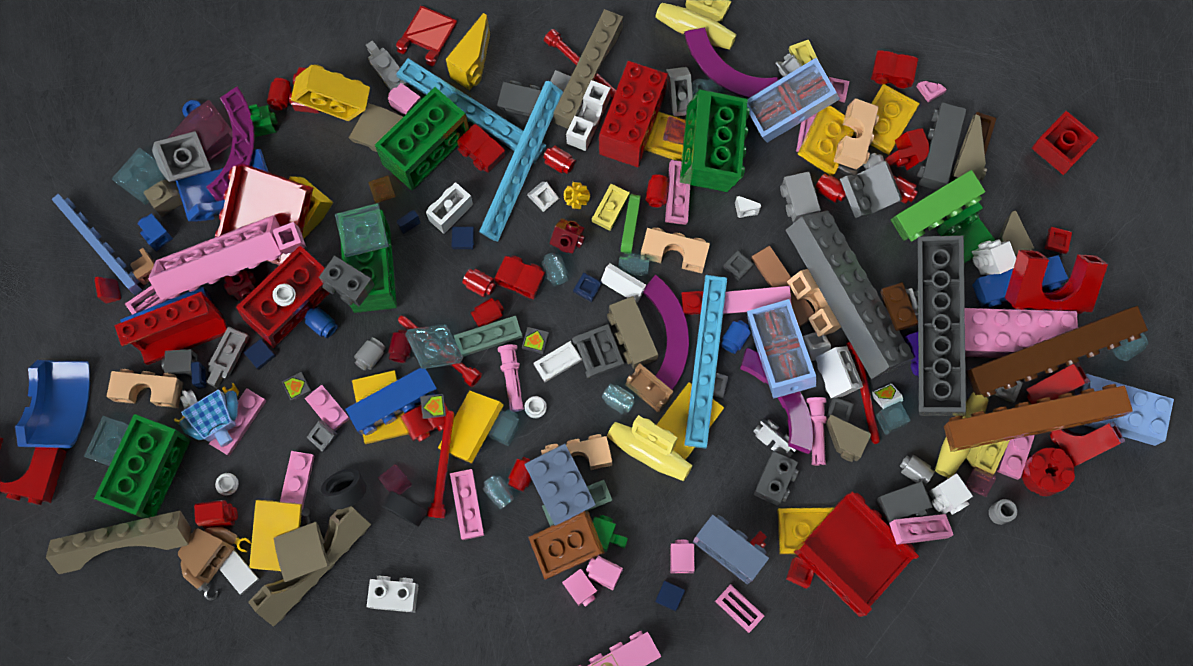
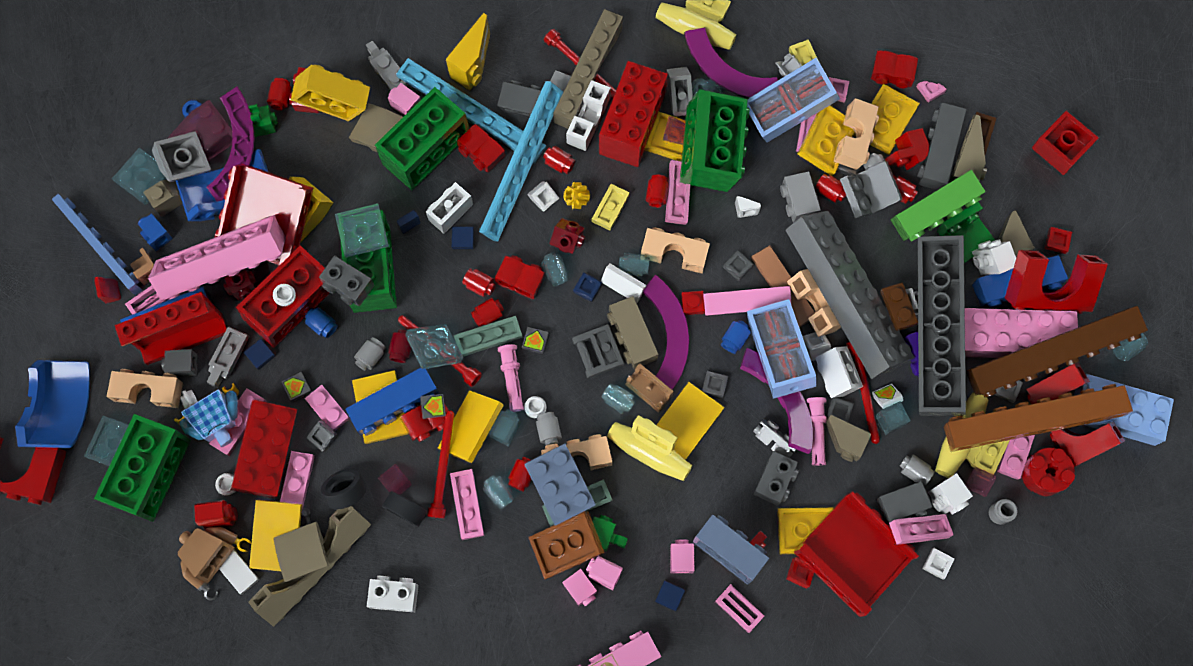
dark tan arch [46,511,191,574] -> none
dark blue tile [191,362,207,389] -> none
bright pink brick [273,222,306,254] -> none
clear orange plate [368,176,396,203] -> none
flag [396,6,457,67] -> none
white tile [533,341,582,382] -> none
bright green beam [621,194,641,254] -> none
medium azure tile [684,275,727,449] -> none
none -> red brick [230,399,297,499]
none -> light grey brick [536,412,562,446]
none -> white plate [922,548,954,580]

